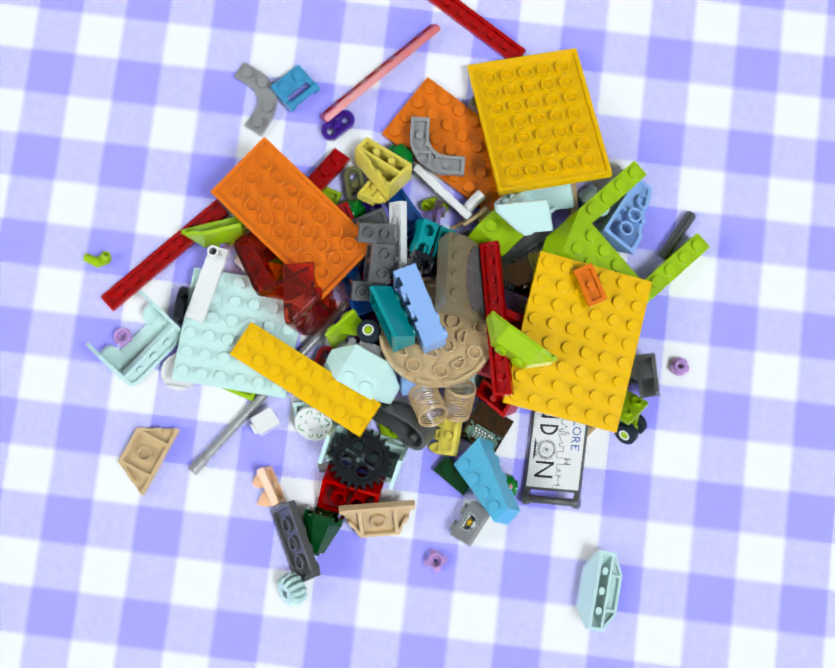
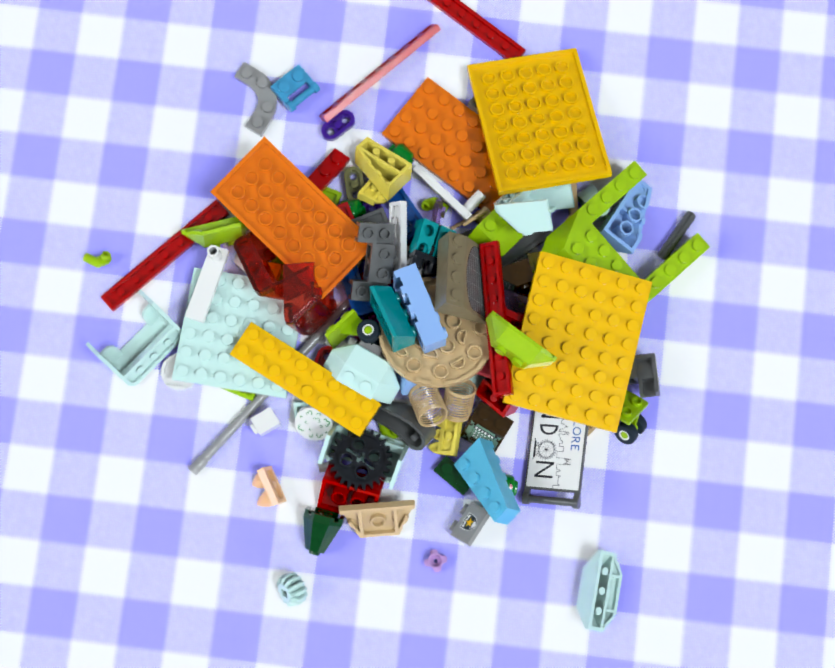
lavender plate [114,328,133,346] -> none
tan wing [118,427,181,496] -> none
black tile [174,286,190,325] -> none
dark grey plate [270,500,321,582] -> none
light grey plate [410,116,465,177] -> none
orange plate [572,263,608,307] -> none
lavender plate [670,357,689,376] -> none

